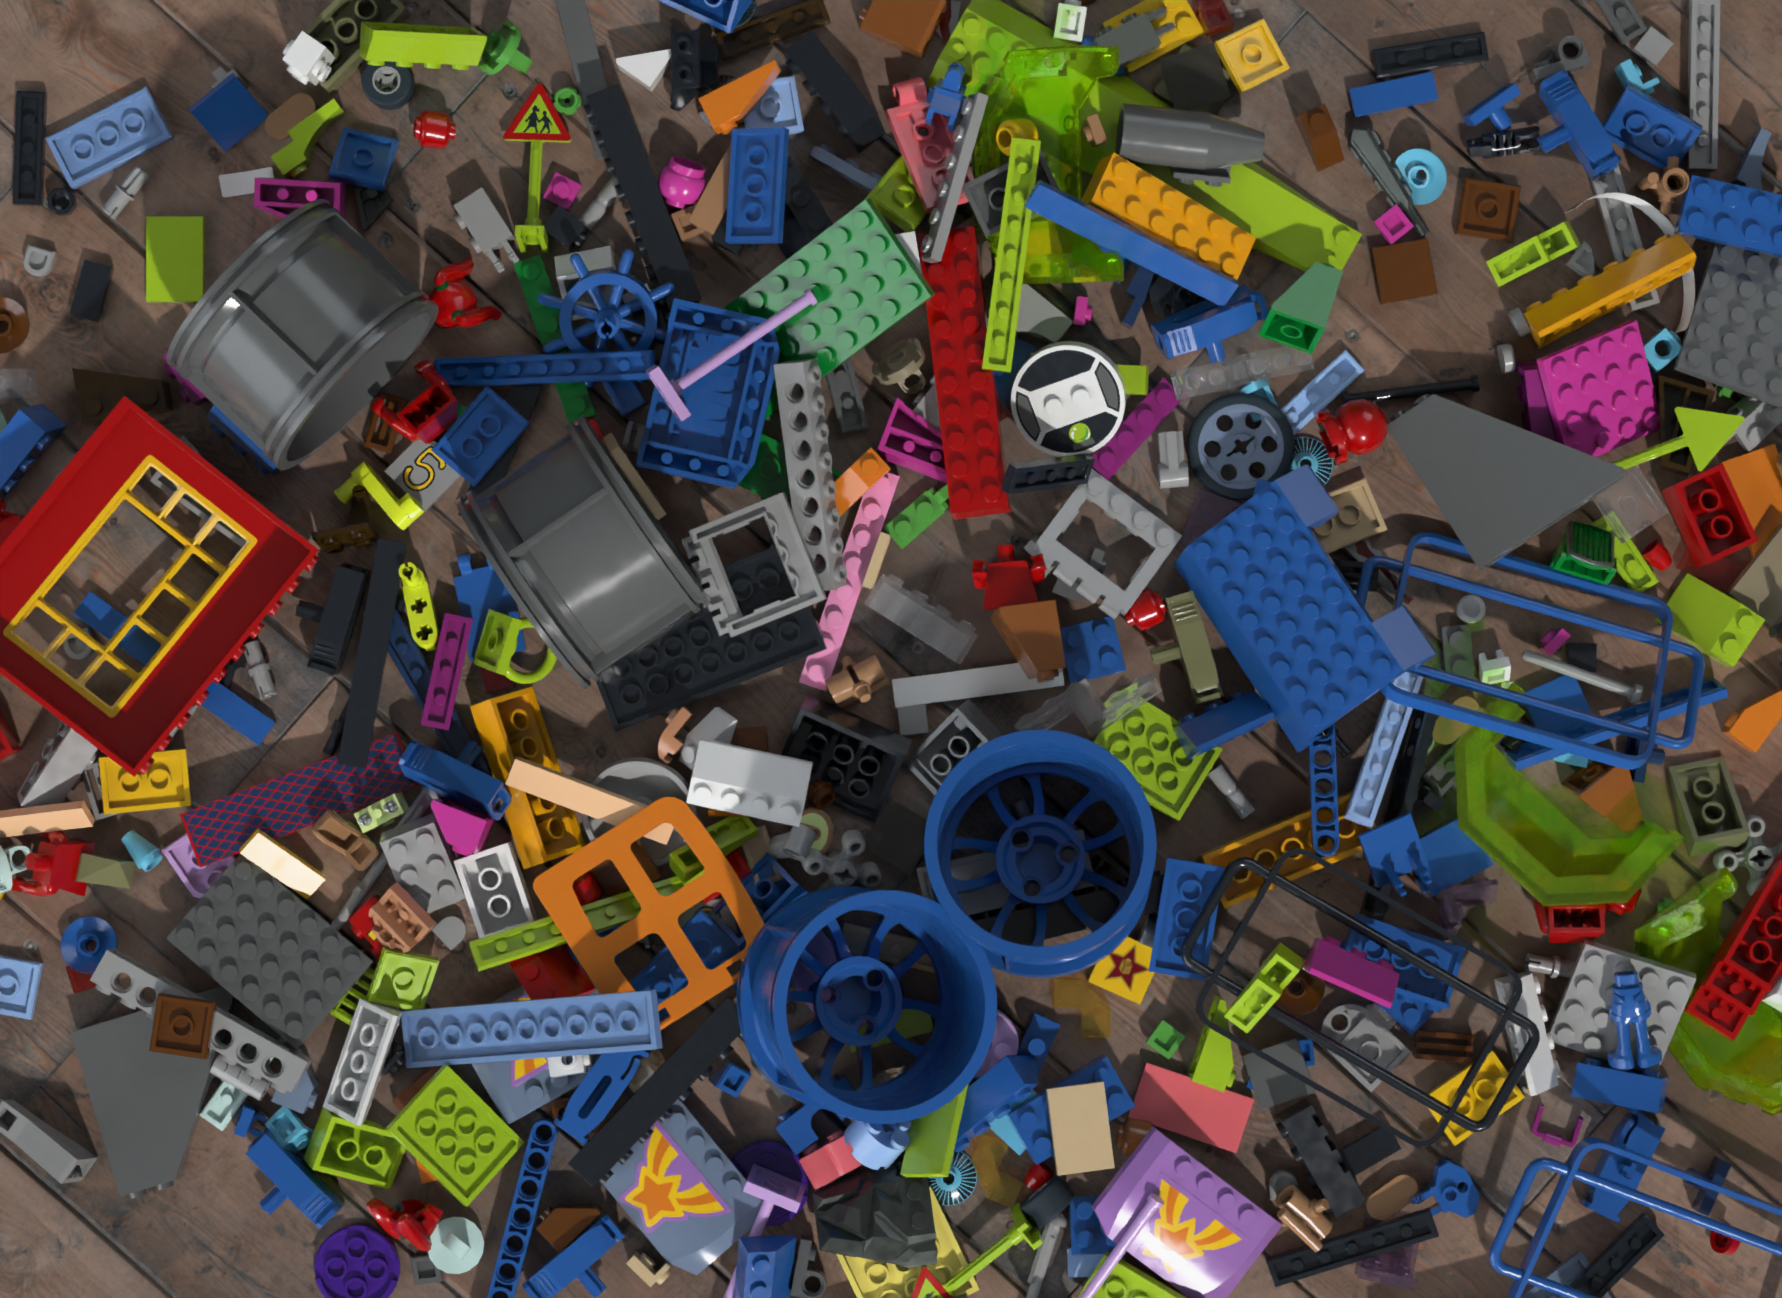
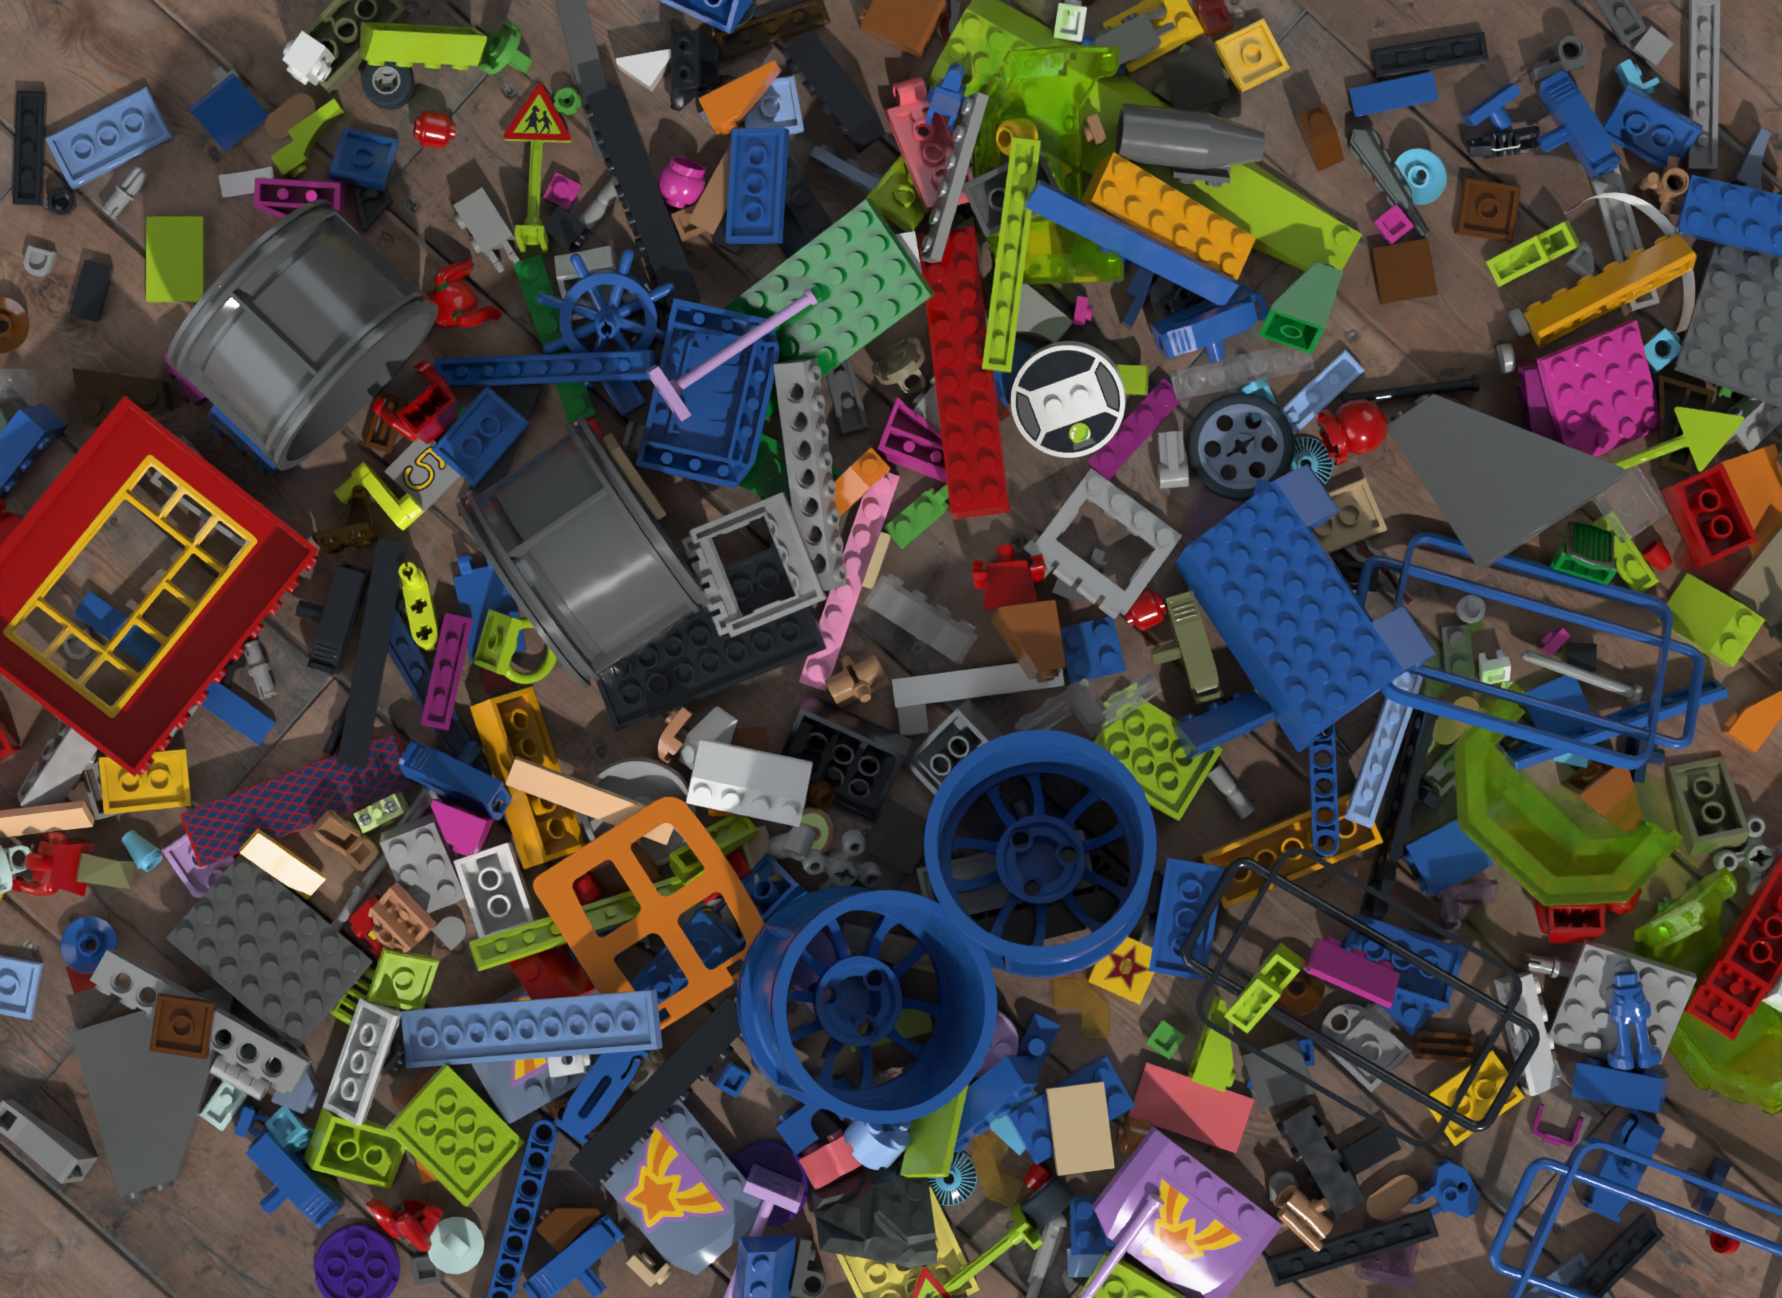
black plate [1001,453,1095,494] -> none
blue plate [1358,812,1432,897] -> none

